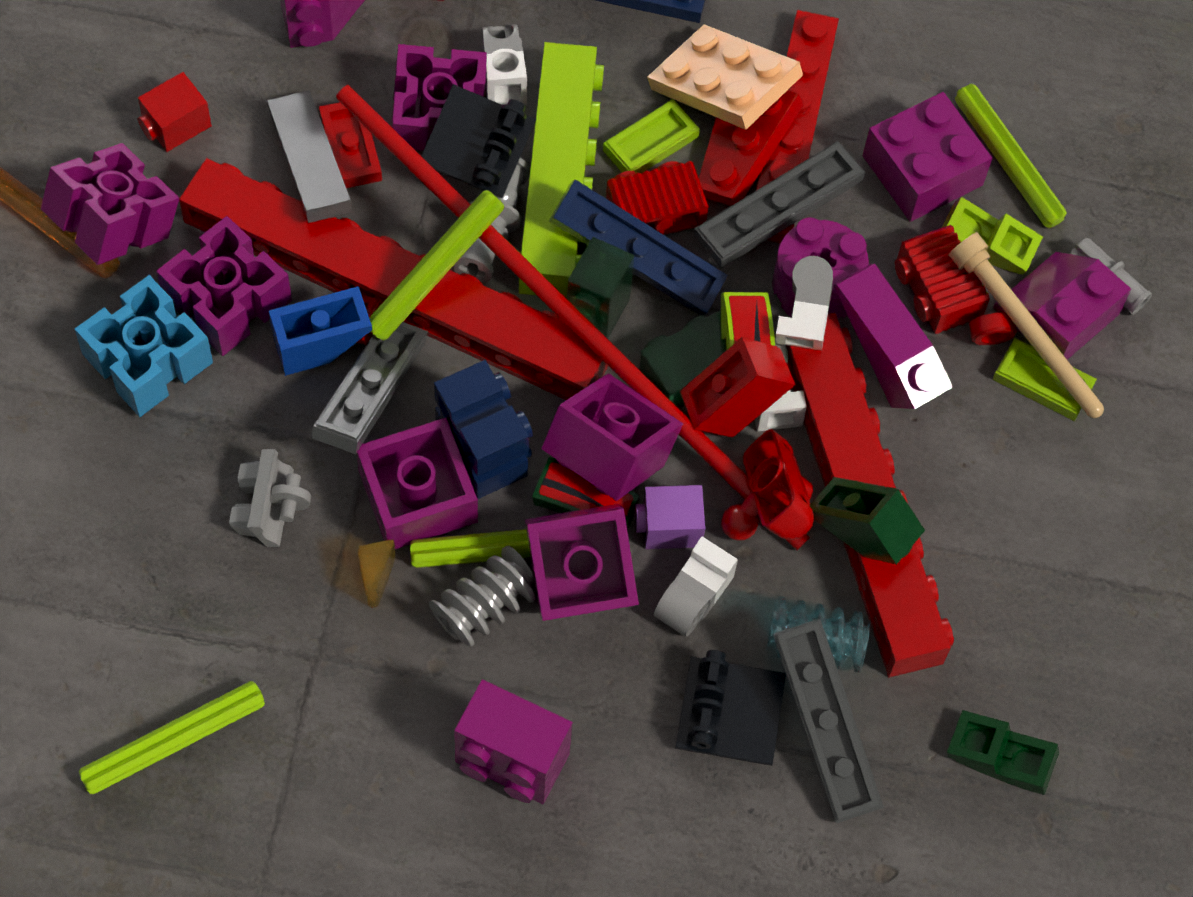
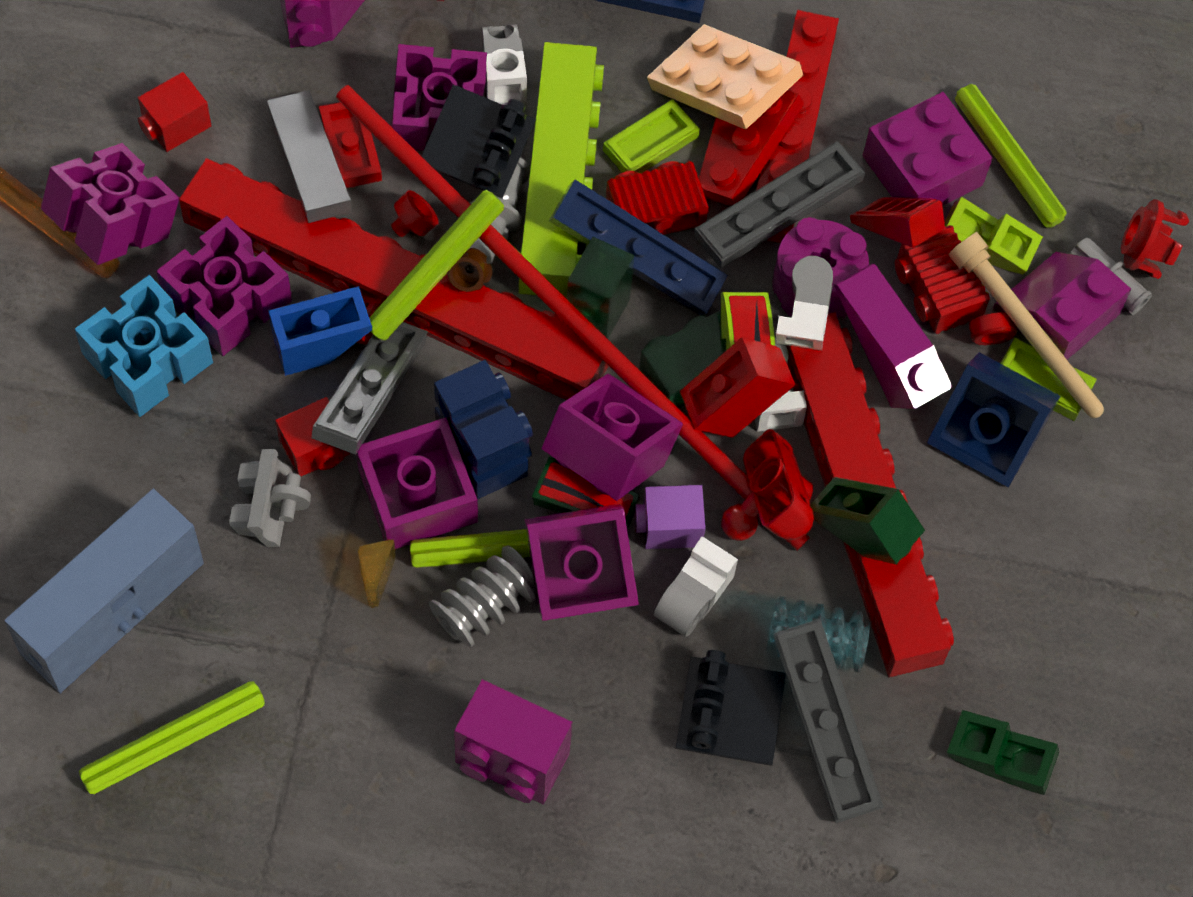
none -> sand blue brick [4,488,204,693]
none -> red brick [275,397,350,477]
none -> red tile [391,190,439,237]
none -> reddish brown plate [448,248,492,292]
none -> red slope [850,197,945,248]
none -> dark blue slope [927,352,1061,488]
none -> red piece [1121,199,1189,279]

